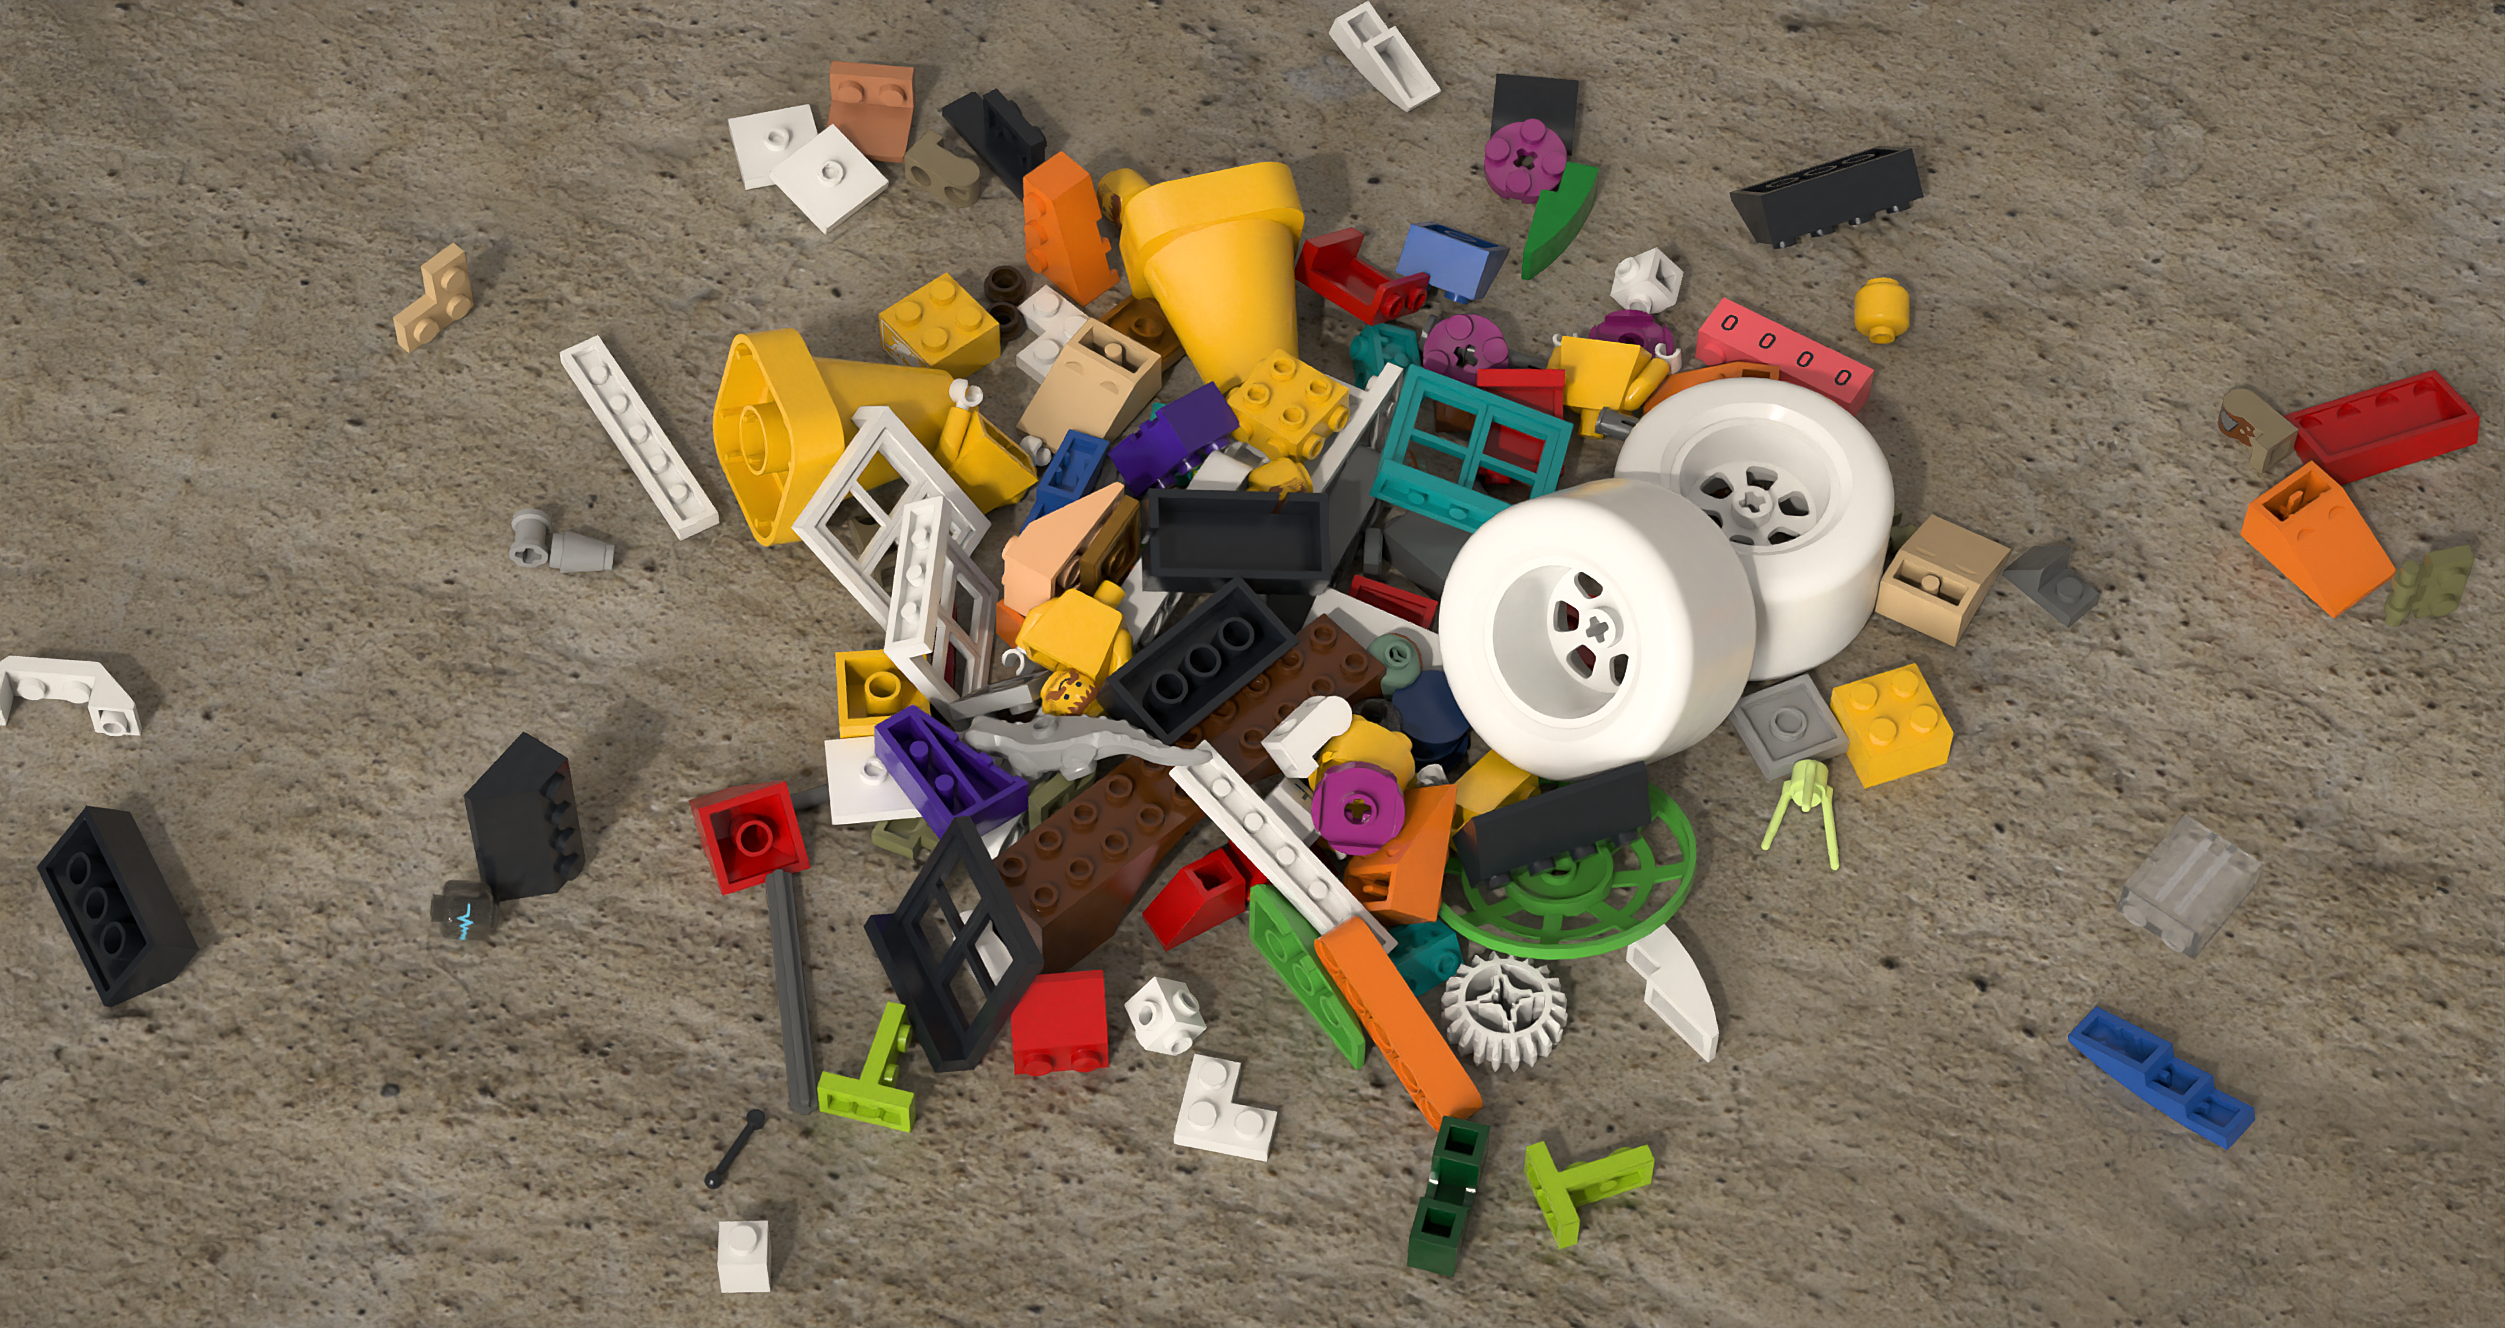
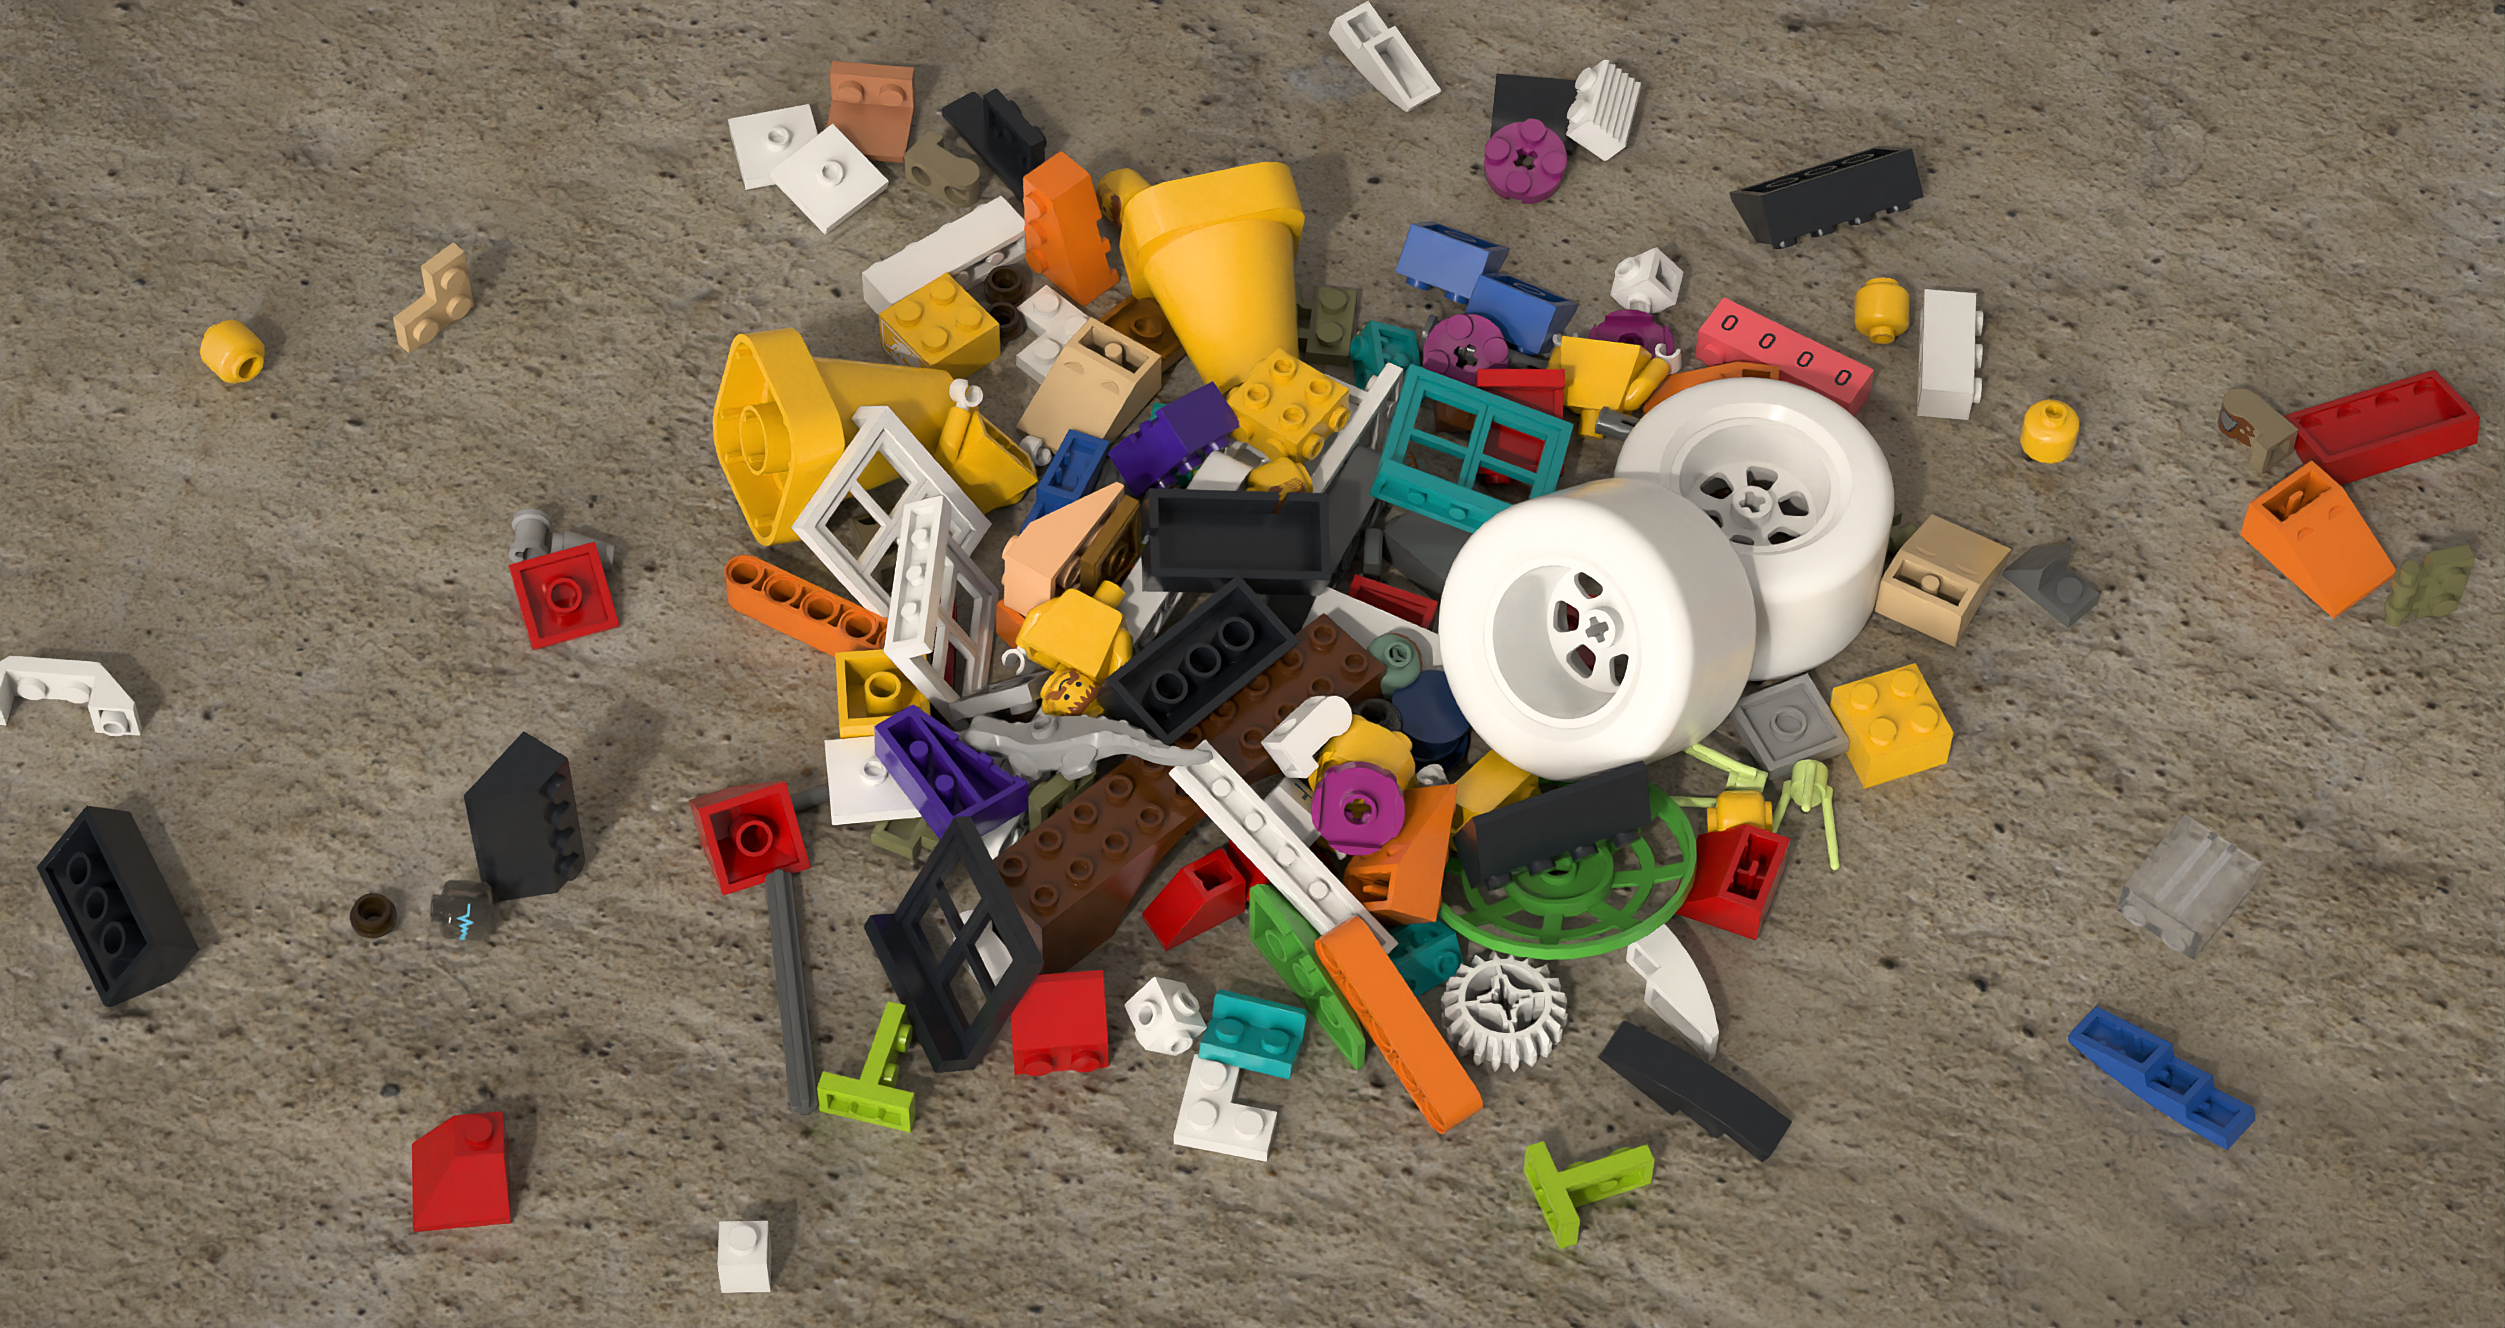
white plate [559,335,719,541] -> none
black hinge [704,1109,765,1190] -> none
red panel [1294,227,1430,326] -> none
dark green arch [1407,1115,1490,1277] -> none
green slope [1521,161,1599,280] -> none
none -> yellow head [200,319,265,384]
none -> dark brown plate [350,893,397,938]
none -> red slope [412,1111,511,1232]
none -> red slope [508,542,620,651]
none -> orange beam [724,555,888,657]
none -> white brick [862,196,1026,315]
none -> teal bracket [1198,989,1308,1080]
none -> olive plate [1295,282,1357,367]
none -> blue slope [1465,272,1579,357]
none -> white brick [1566,60,1641,161]
none -> black slope [1598,1020,1792,1162]
none -> yellowish green plant [1669,743,1768,808]
none -> red slope [1675,824,1791,941]
none -> yellow head [1707,790,1773,833]
none -> white brick [1917,289,1983,420]
none -> yellow head [2020,399,2080,464]

